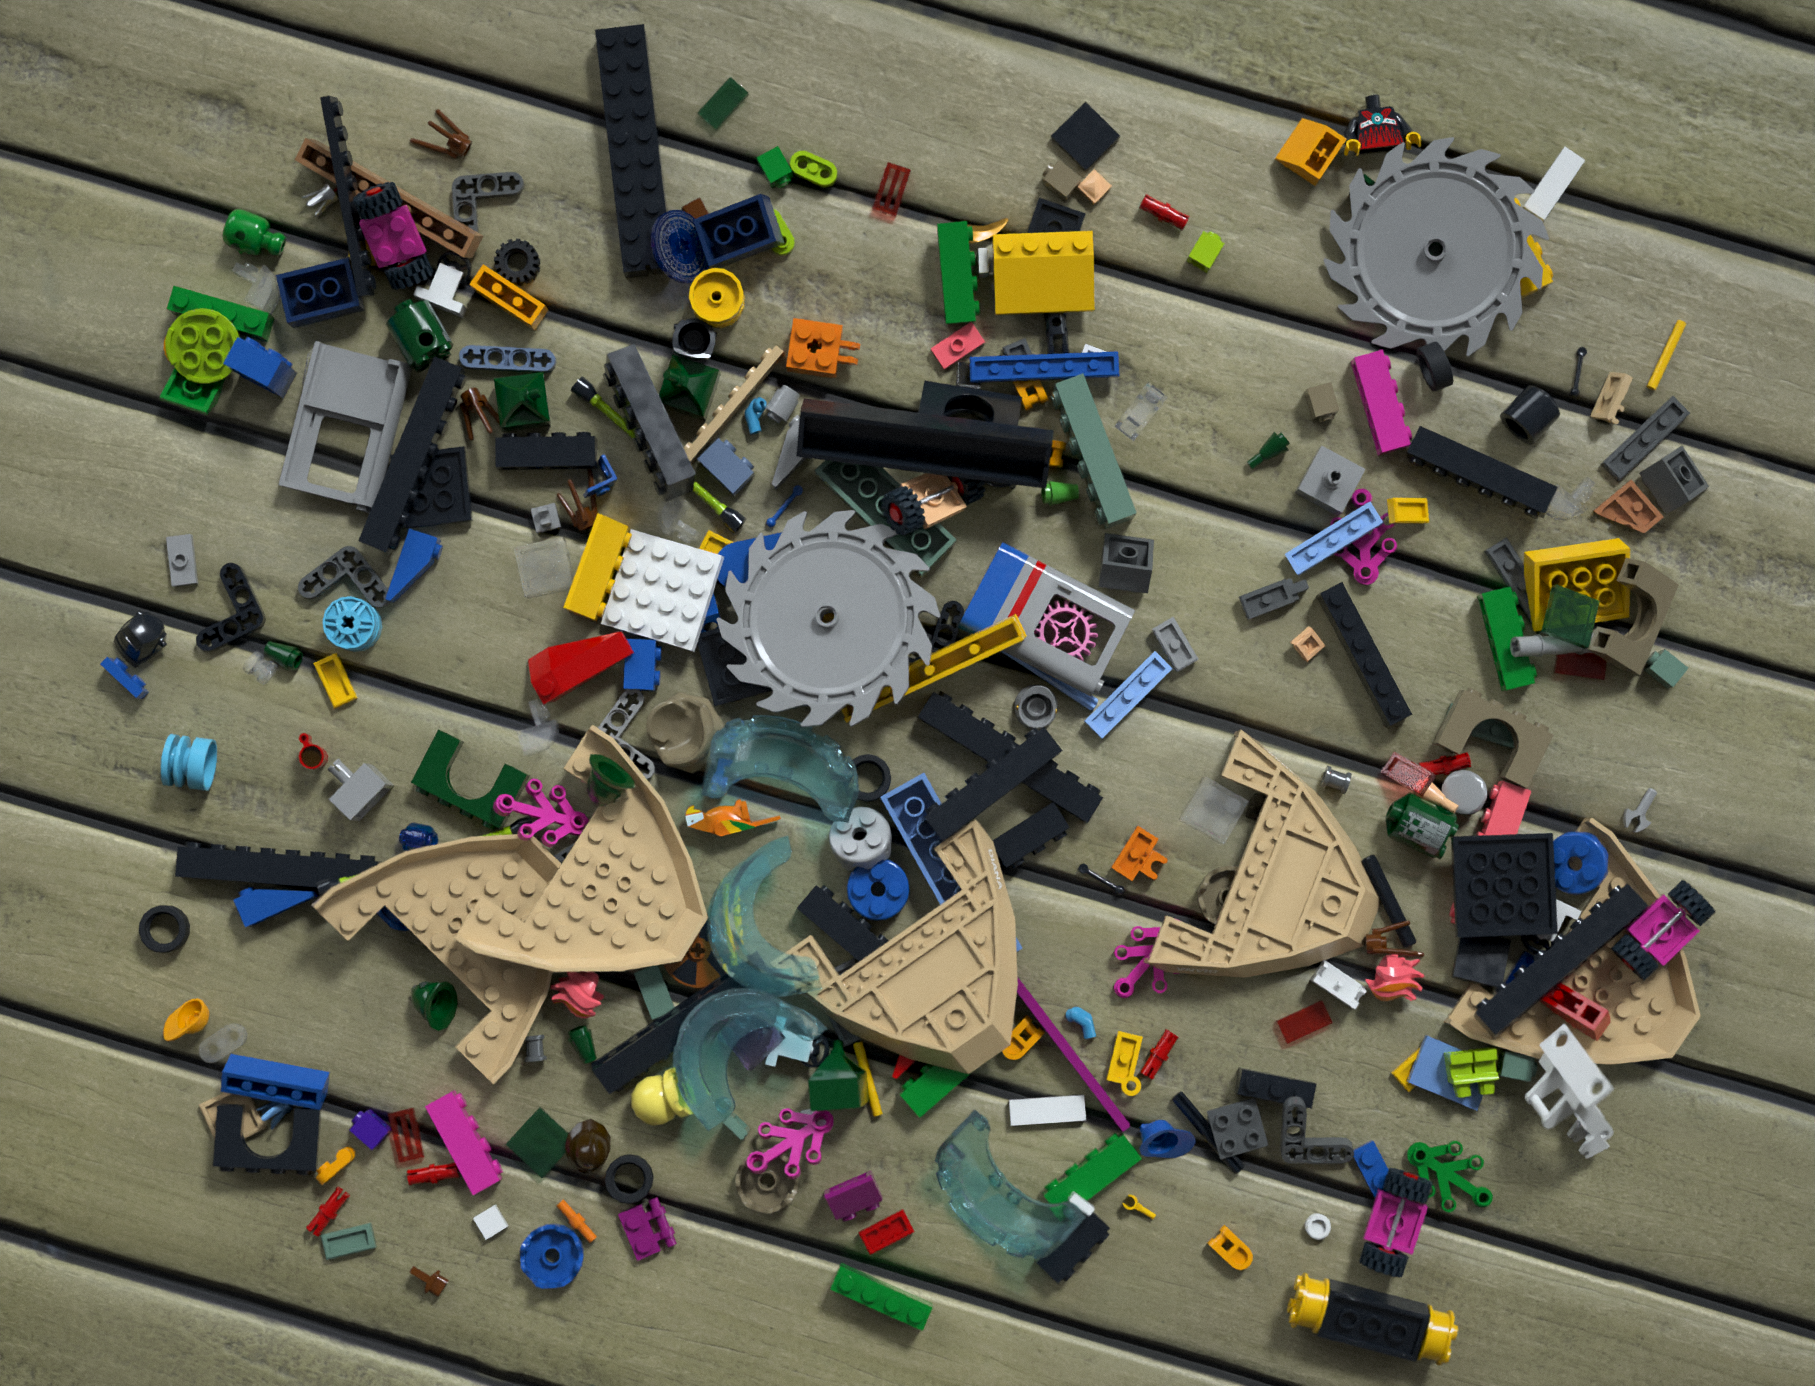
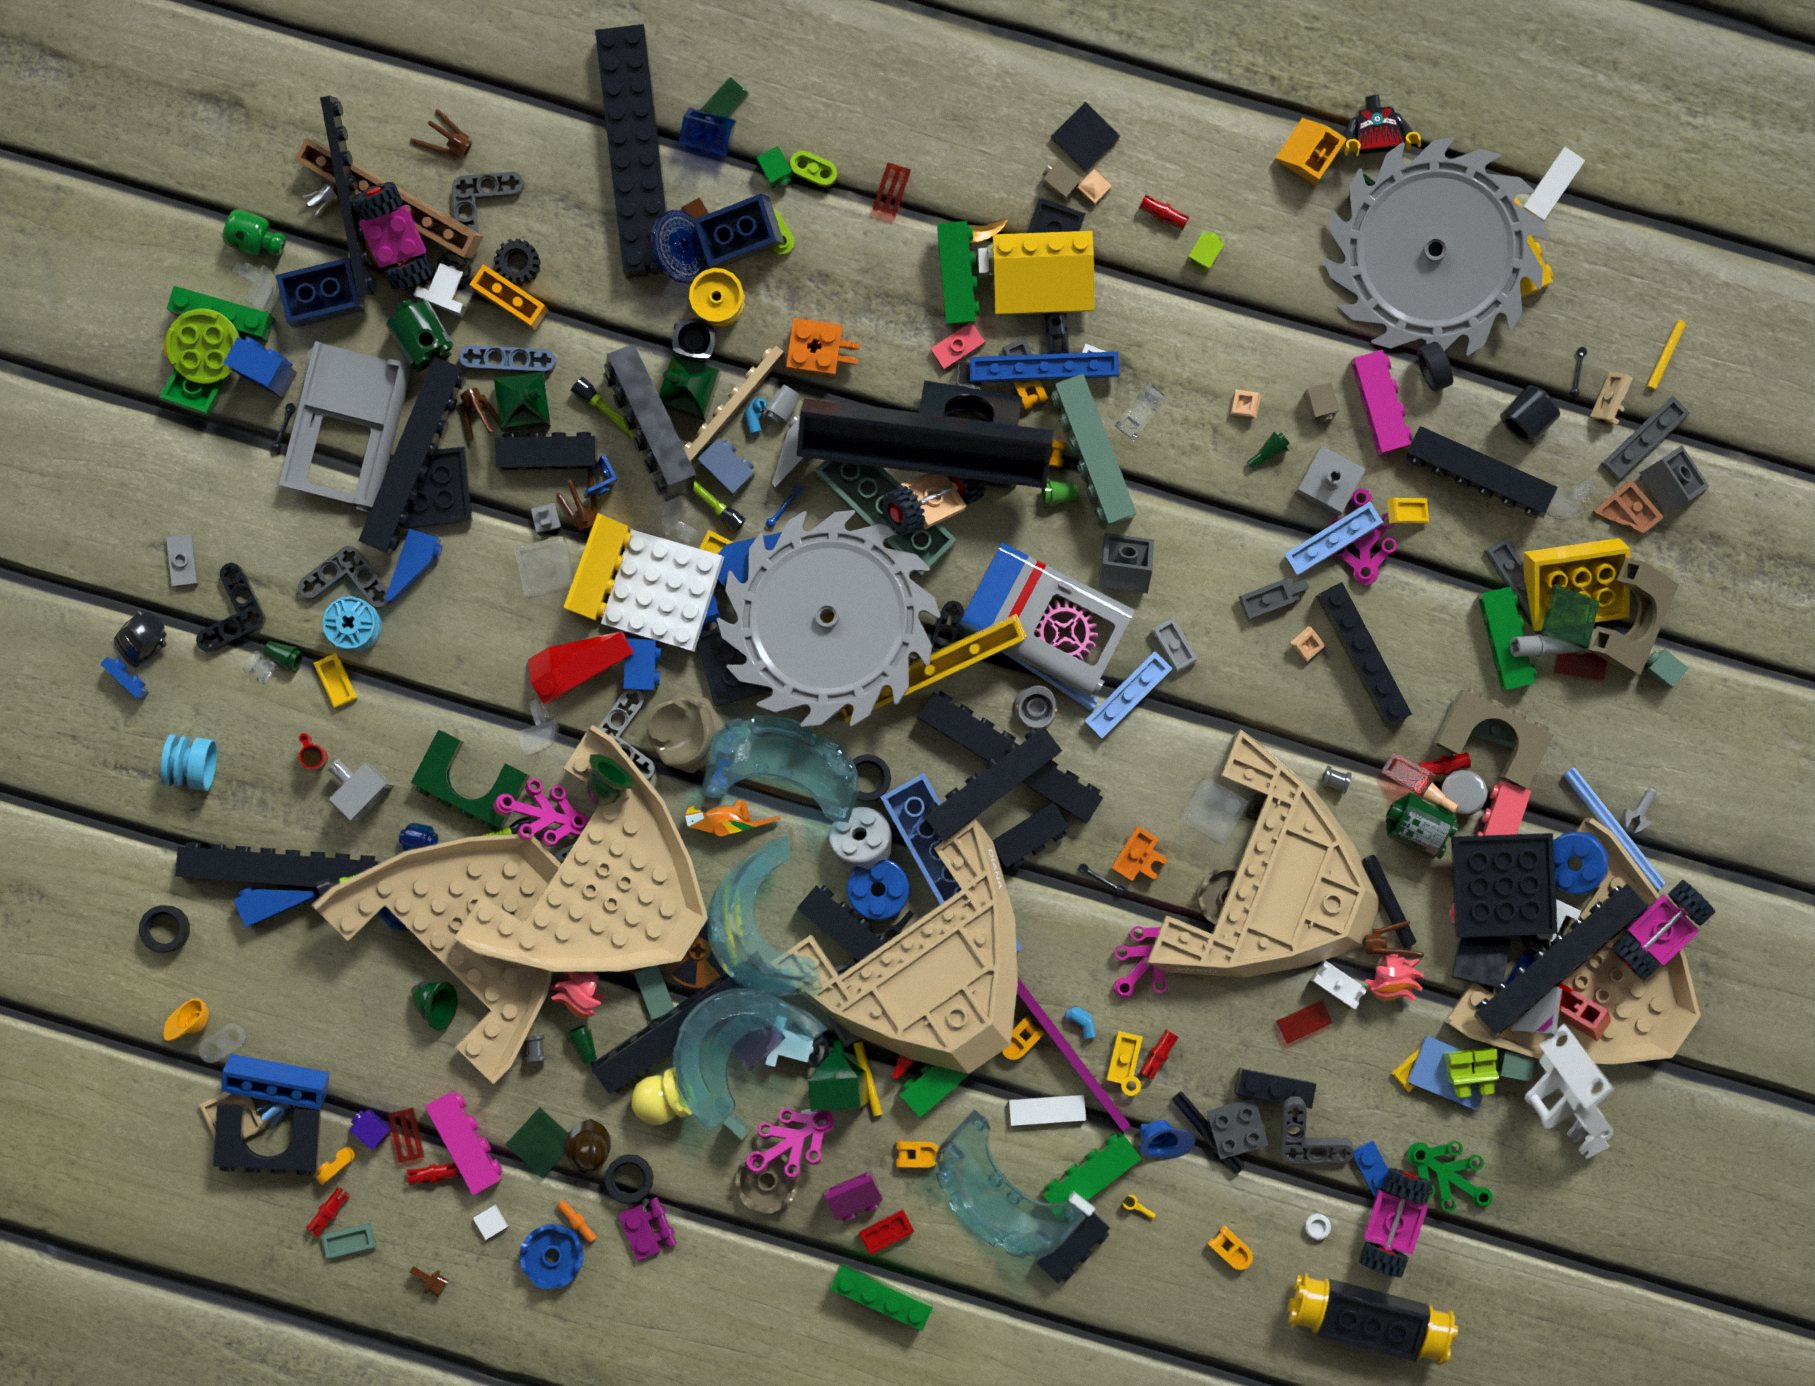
none -> black hinge [272,403,296,452]
none -> clear blue brick [678,107,736,156]
none -> black hand [885,910,914,936]
none -> light orange plate [896,1141,941,1167]
none -> light nougat tile [1231,390,1261,419]
none -> light grey tile [1511,987,1562,1035]
none -> light blue axle [1563,768,1665,891]

